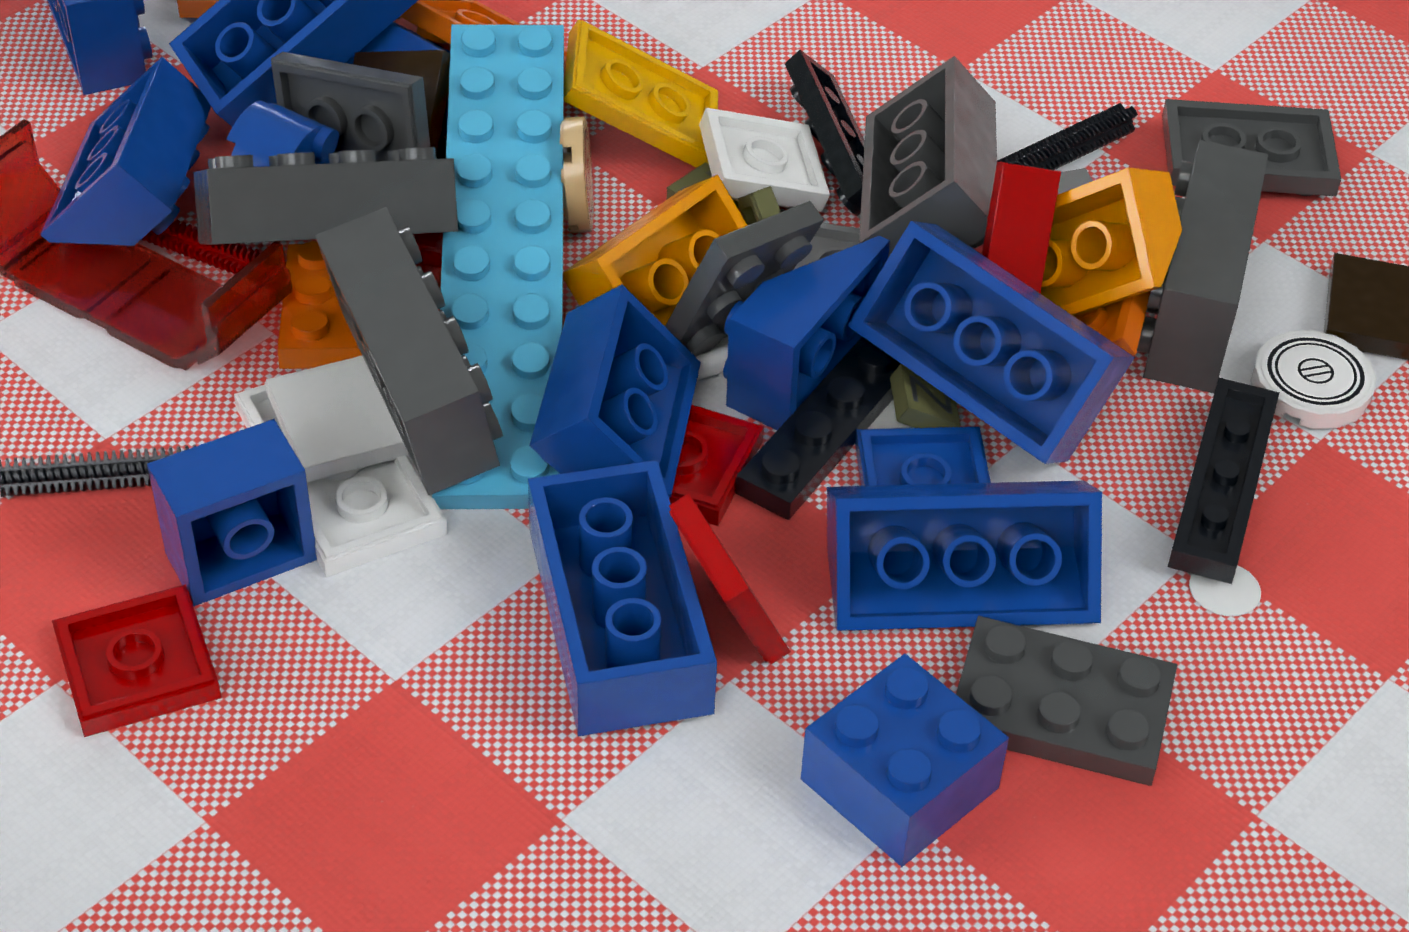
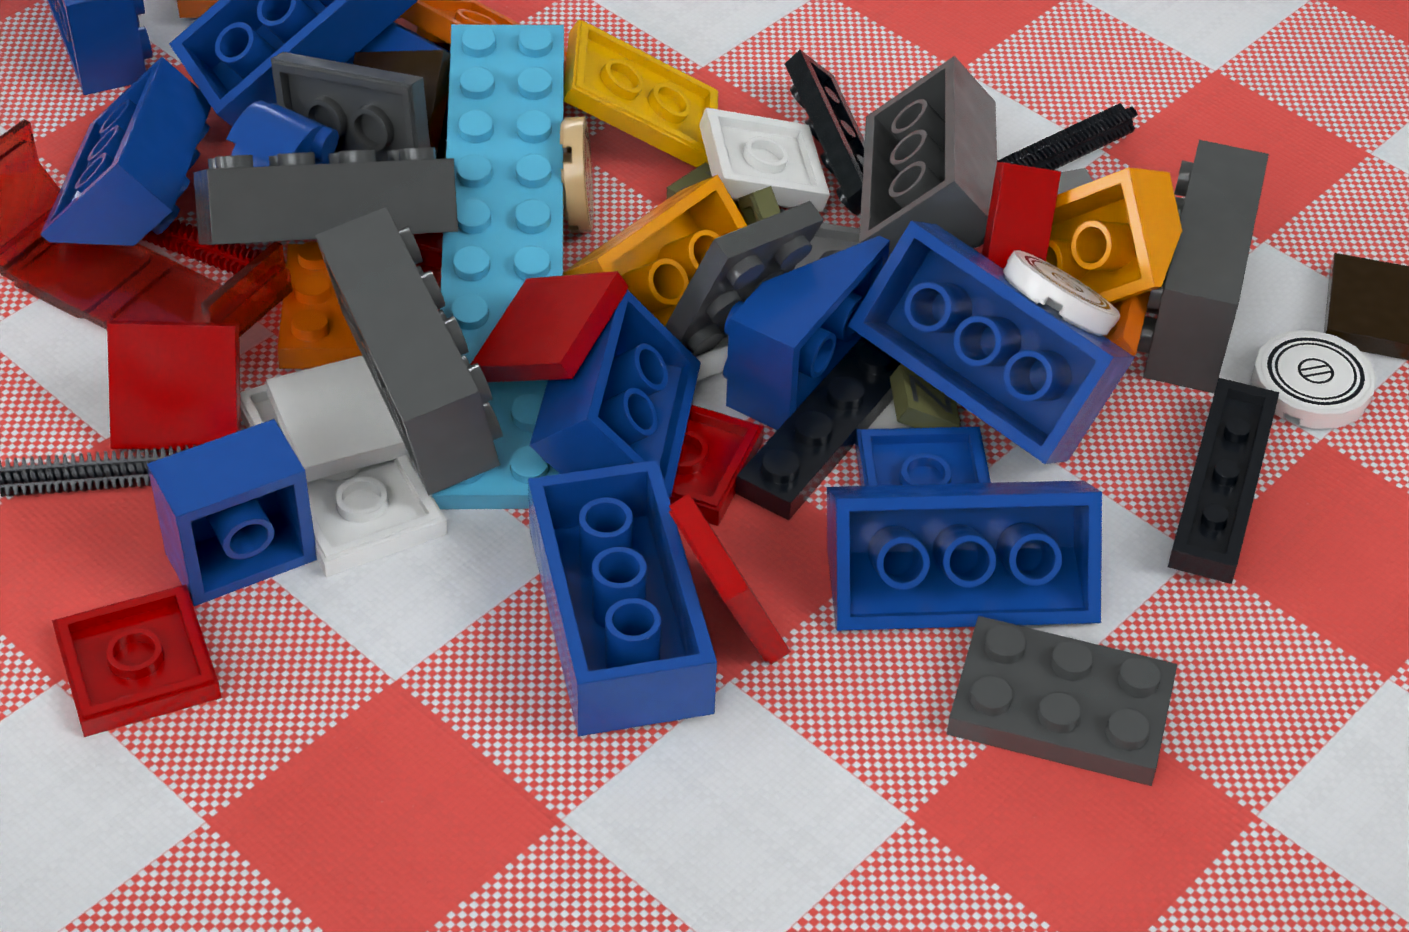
blue brick [800,654,1009,867] -> none
dark grey plate [1162,99,1341,196] -> none
white sticker [1189,565,1261,616] -> none
none -> red tile [107,320,241,450]
none -> red tile [470,271,629,382]
none -> white tile [1003,250,1121,336]

